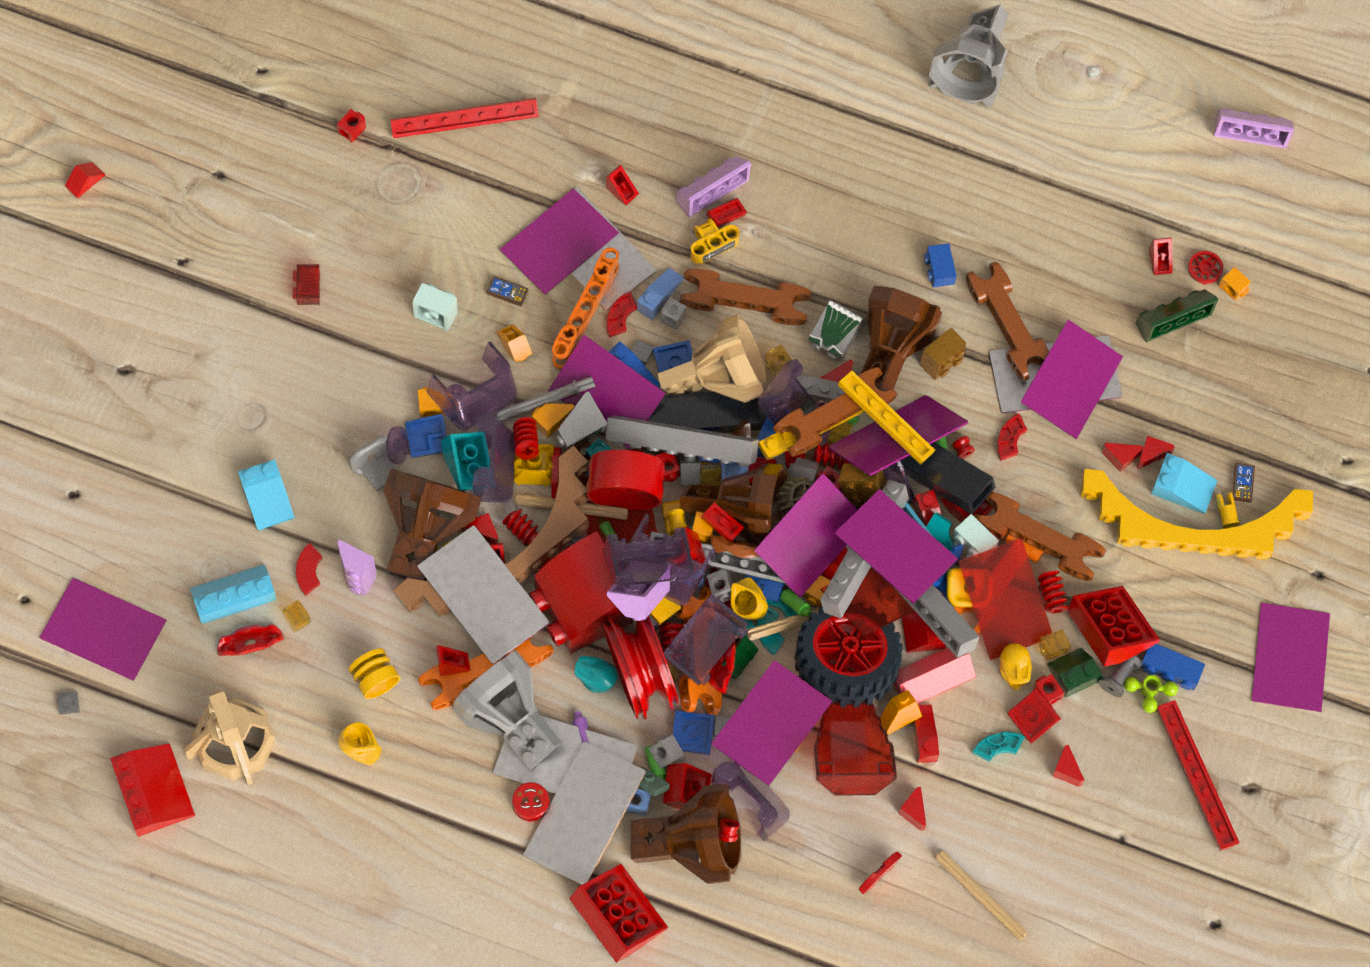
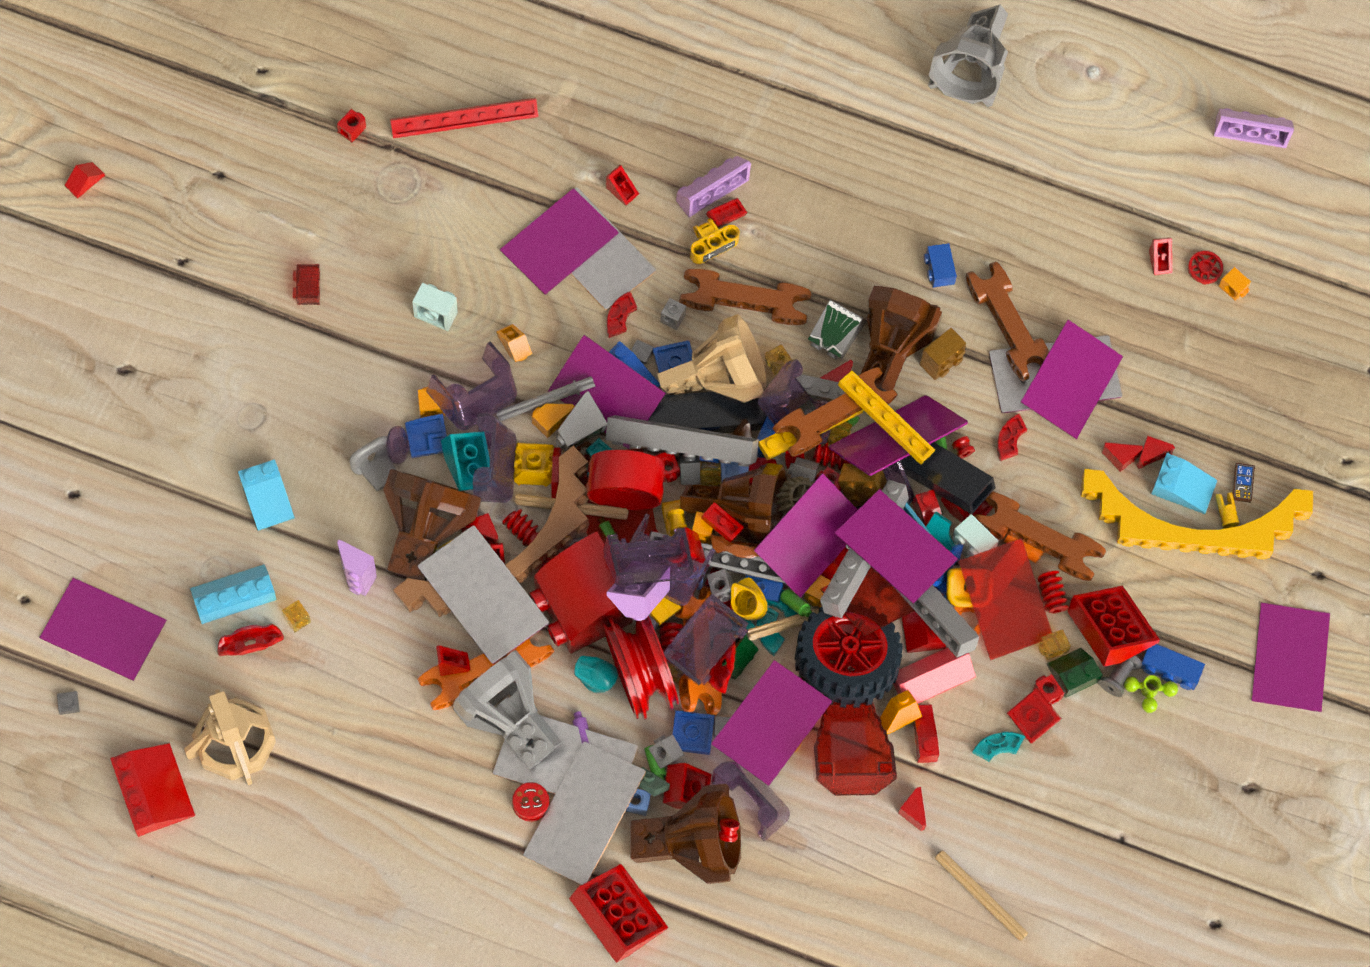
red tile [296,543,323,596] -> none
yellow helmet [338,722,382,765] -> none
yellow wheel [348,648,401,699] -> none
tile [486,276,528,307] -> none
red piece [512,417,540,460] -> none
orange piece [552,247,619,370] -> none
medium blue slope [637,268,684,320] -> none
red tile [859,851,902,895] -> none
yellow helmet [999,643,1032,691] -> none
red slope [1052,745,1085,787] -> none
dark green slope [1136,289,1219,342] -> none
red plate [1157,700,1240,851] -> none

